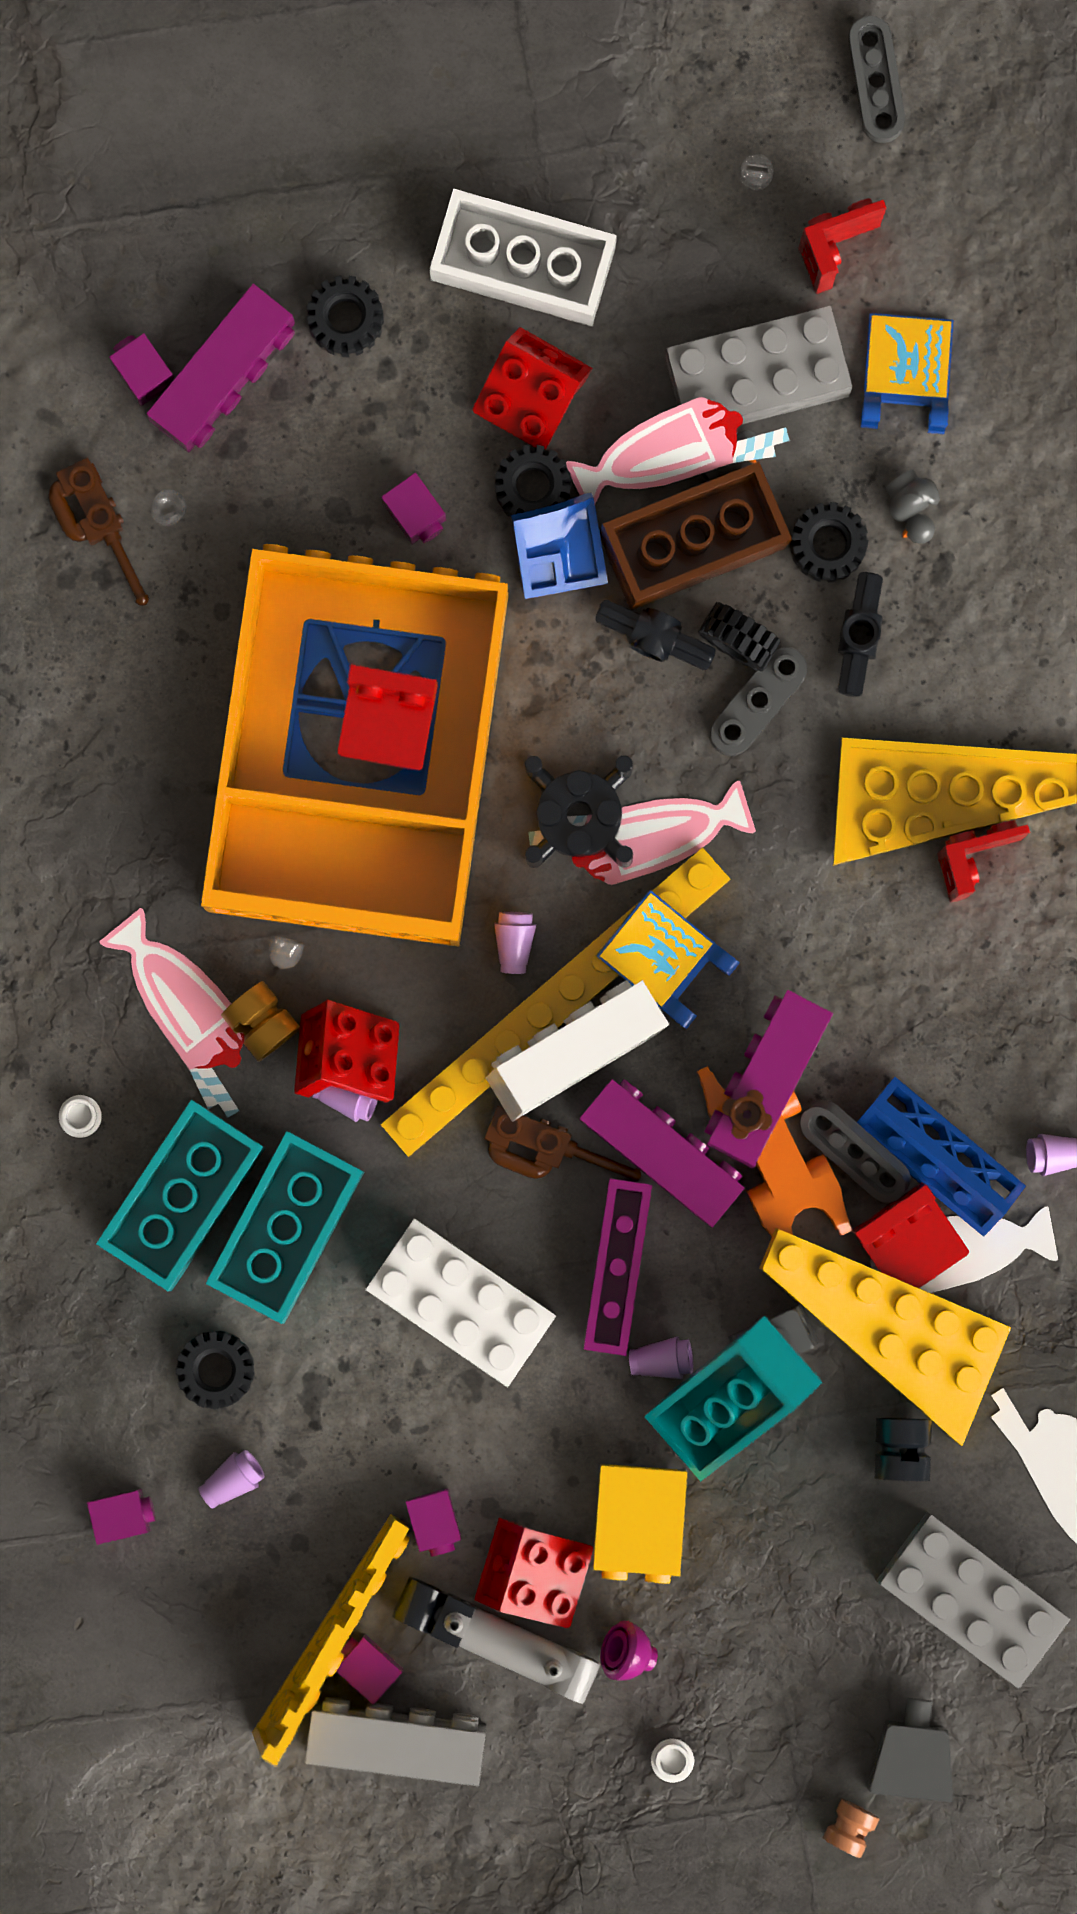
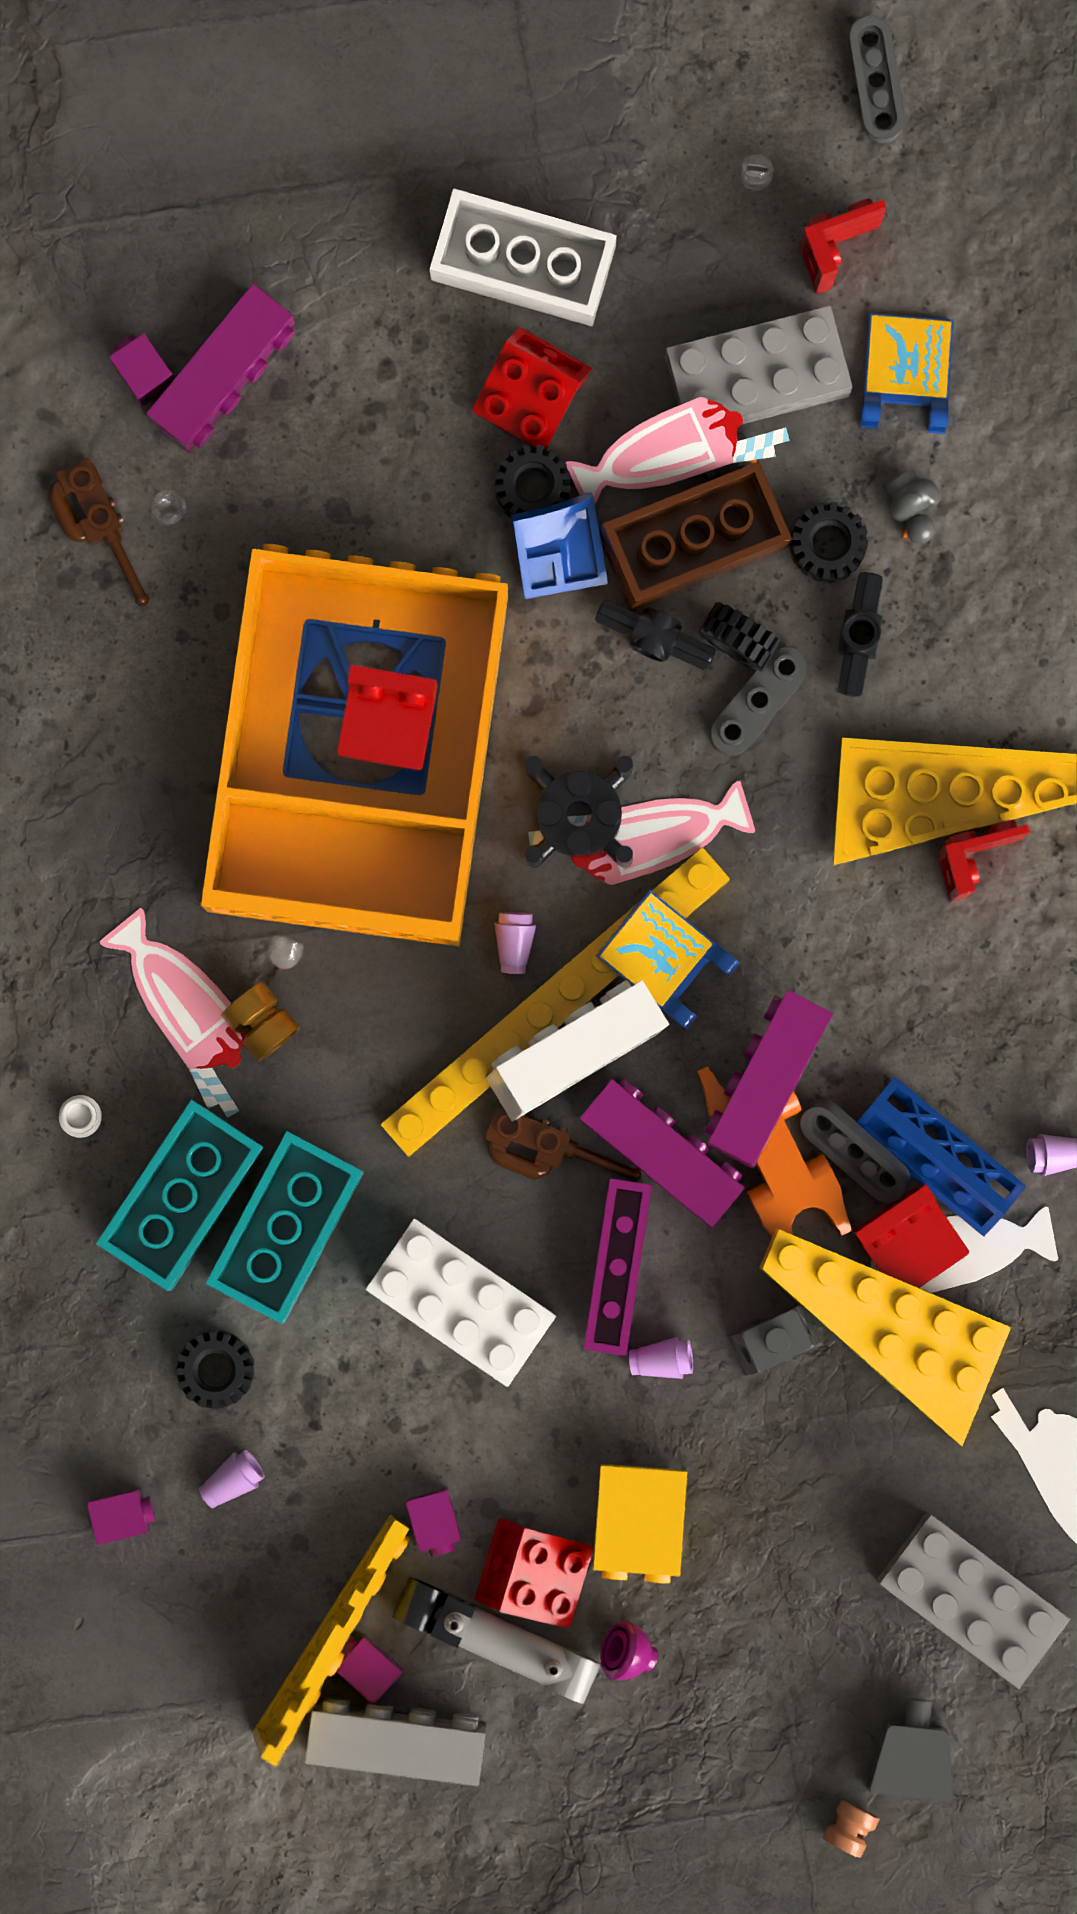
red bracket [294,1000,400,1103] -> none
black tyre [307,276,384,357] -> none
lavender cone [313,1086,378,1122] -> none
magenta brick [381,472,446,544] -> none
teal brick [644,1316,822,1482] -> none
white plate [651,1738,694,1783] -> none
reddish brown plate [722,1090,772,1140] -> none
black wheel [874,1418,932,1481] -> none

